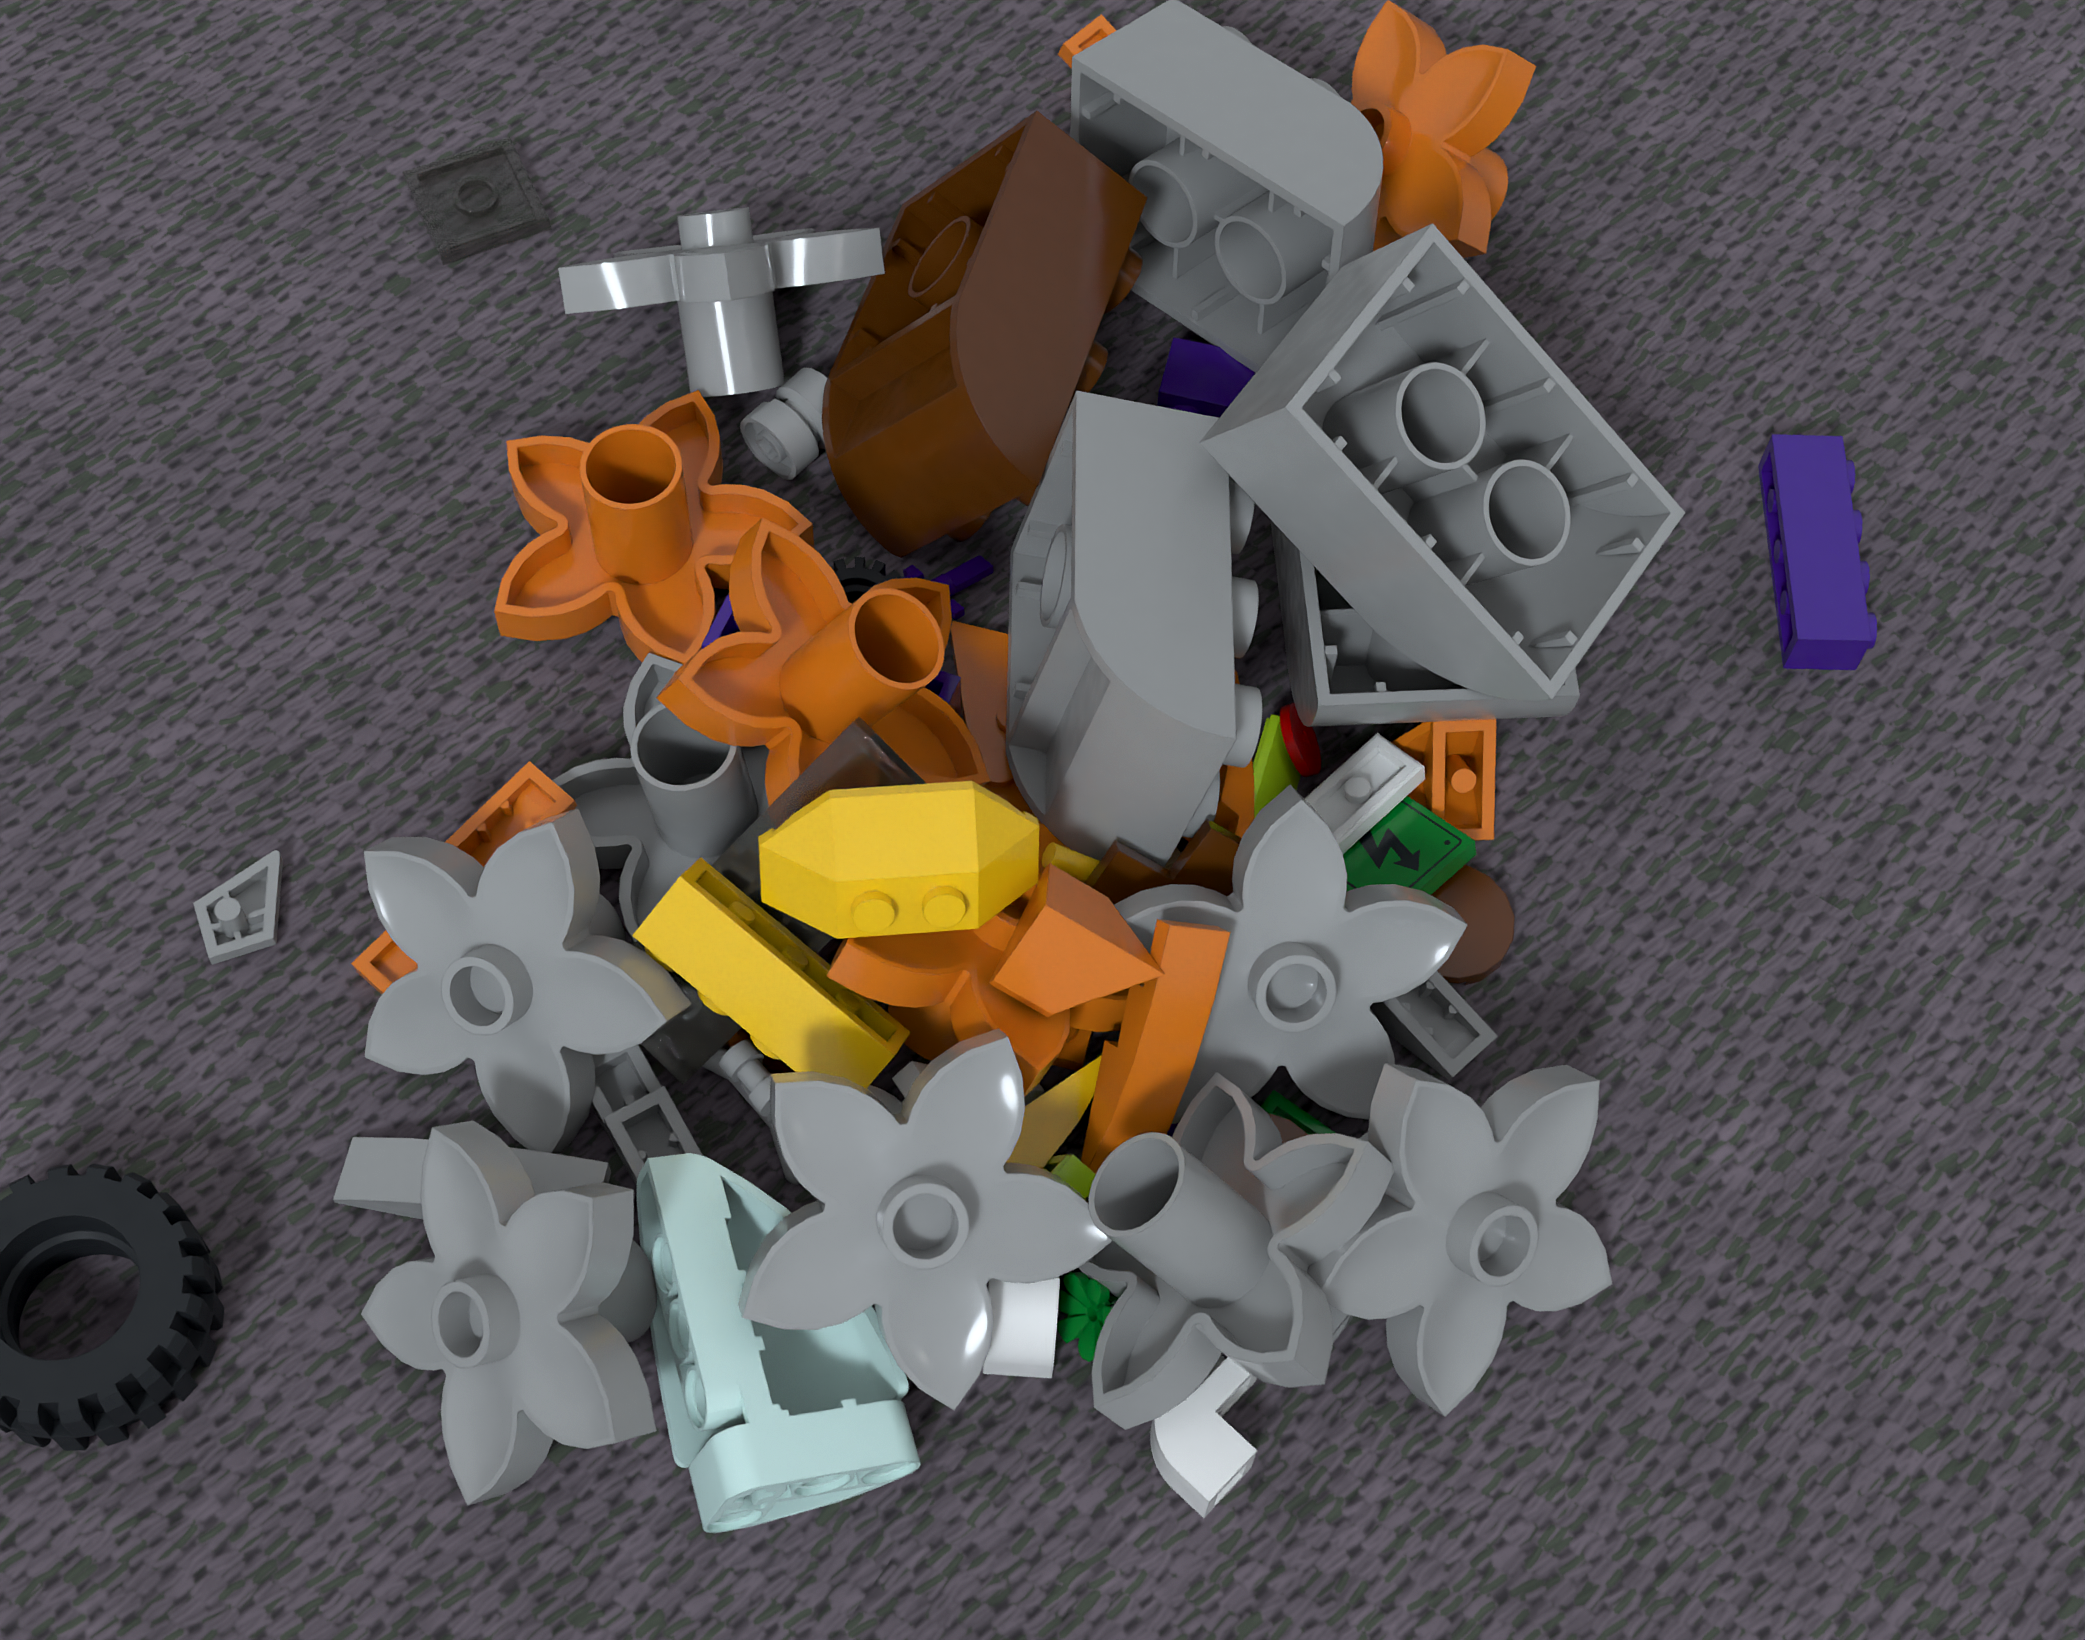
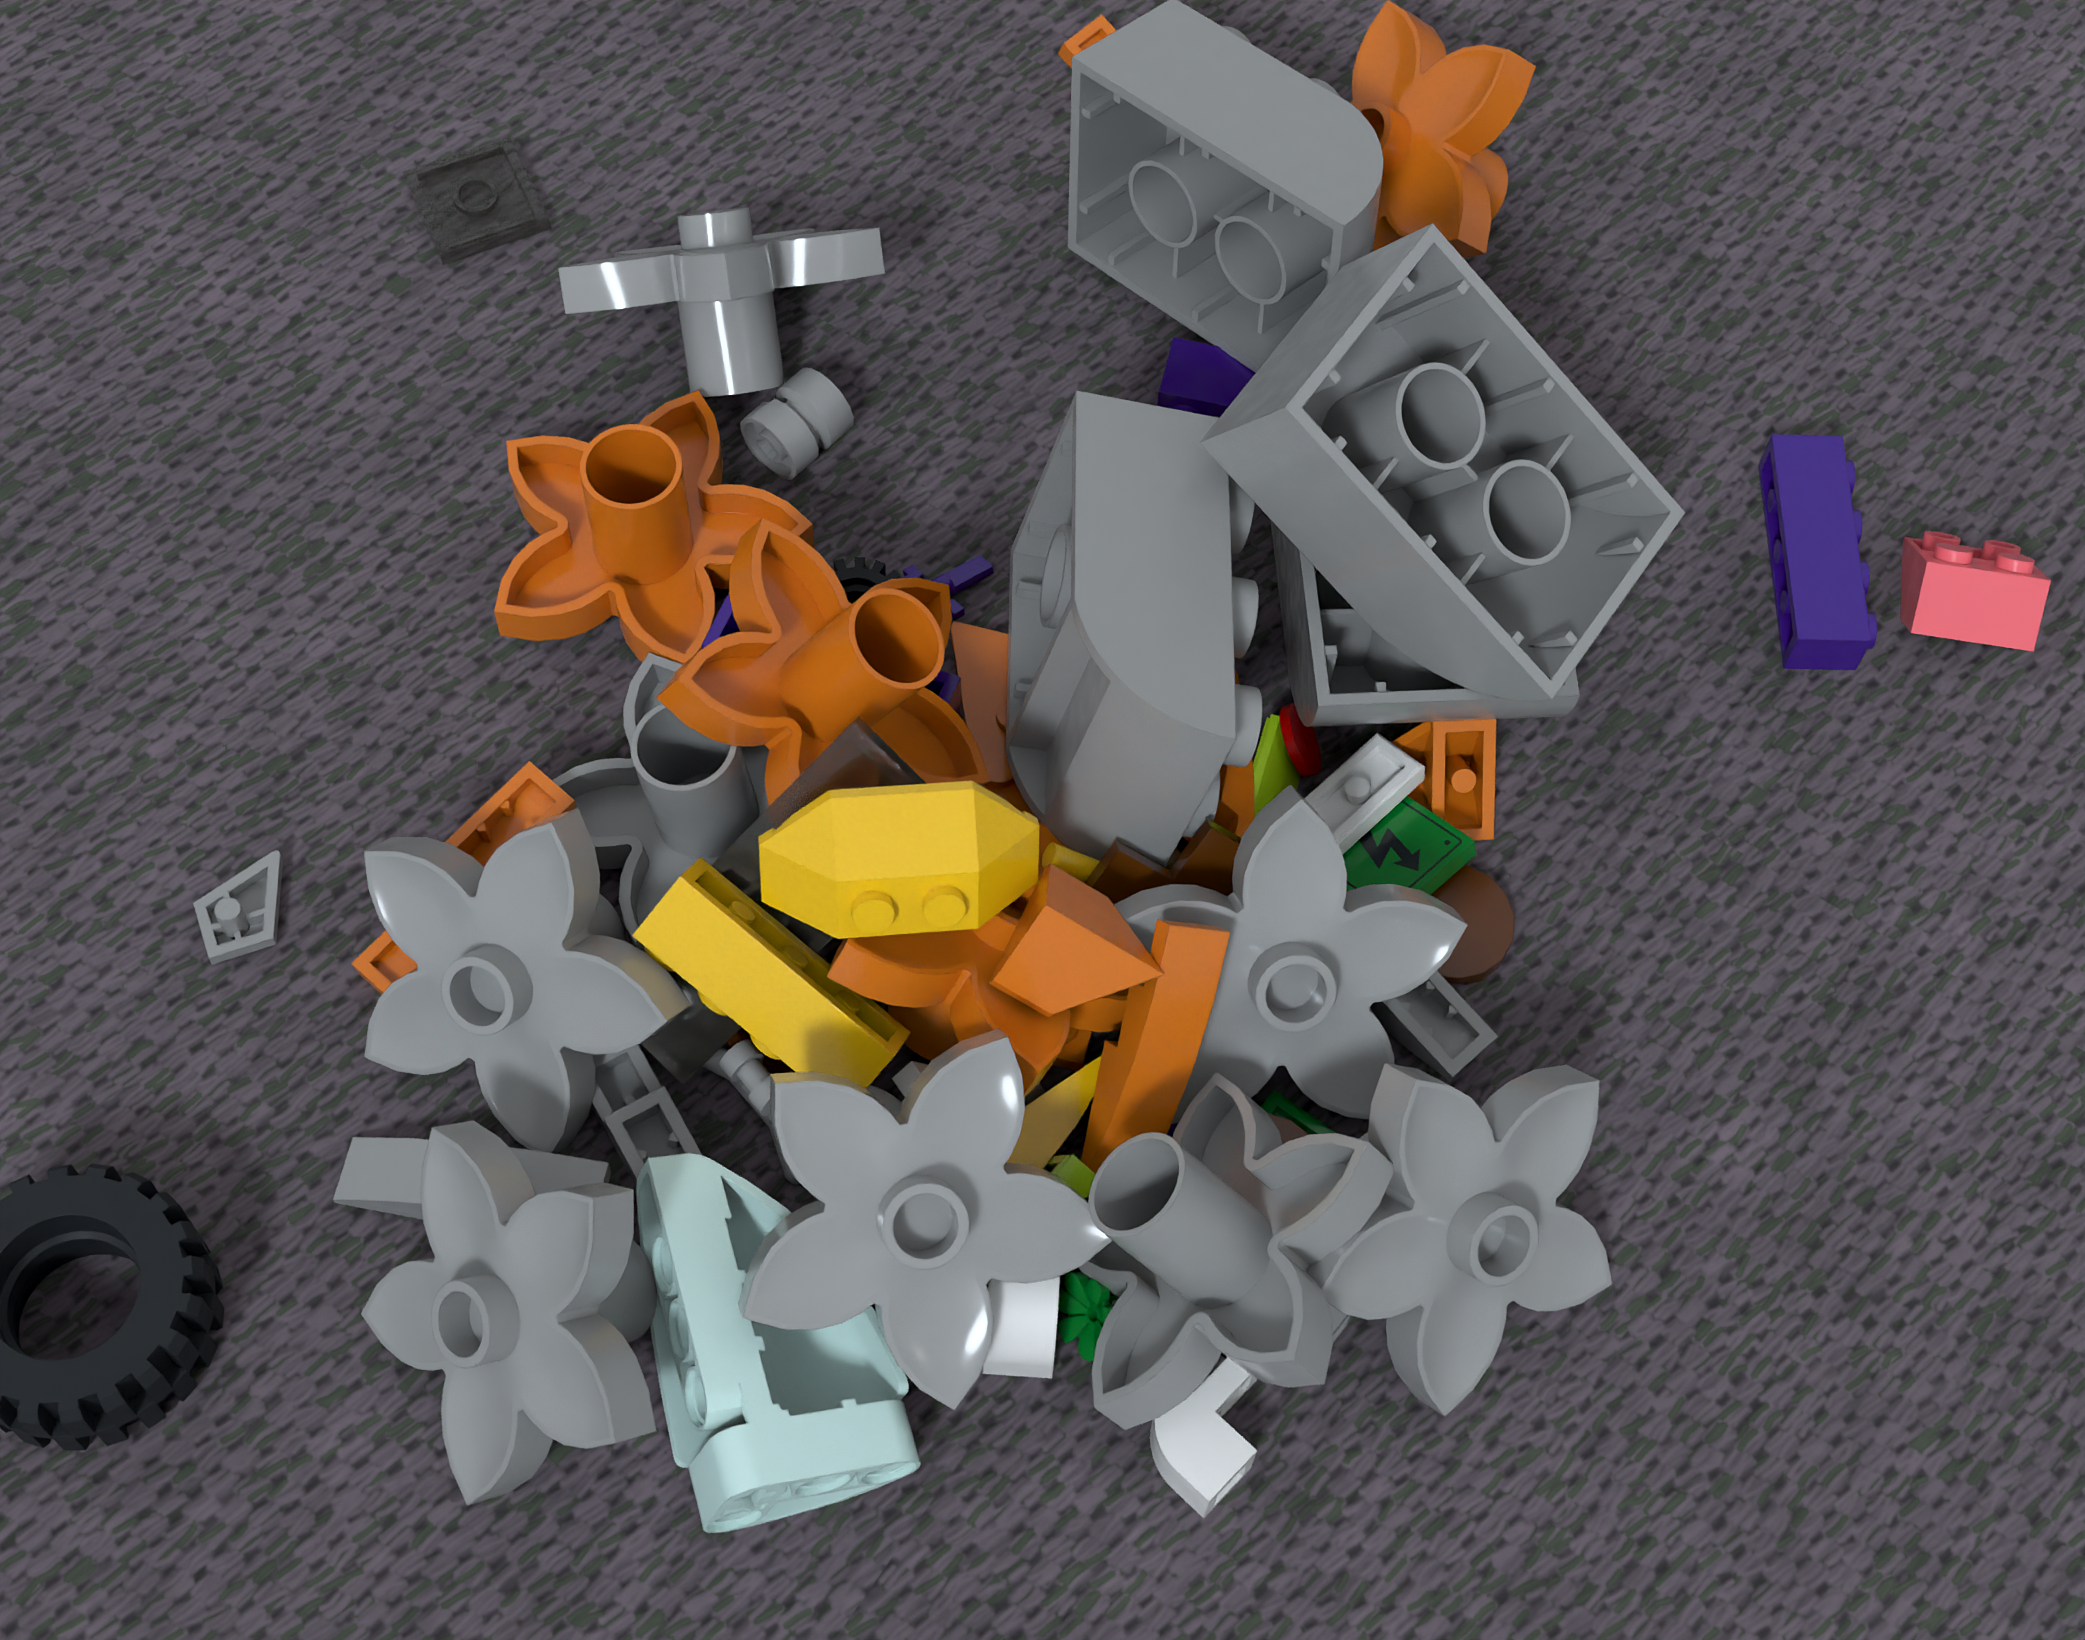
reddish brown brick [822,111,1148,558] -> none
none -> coral slope [1900,531,2051,652]

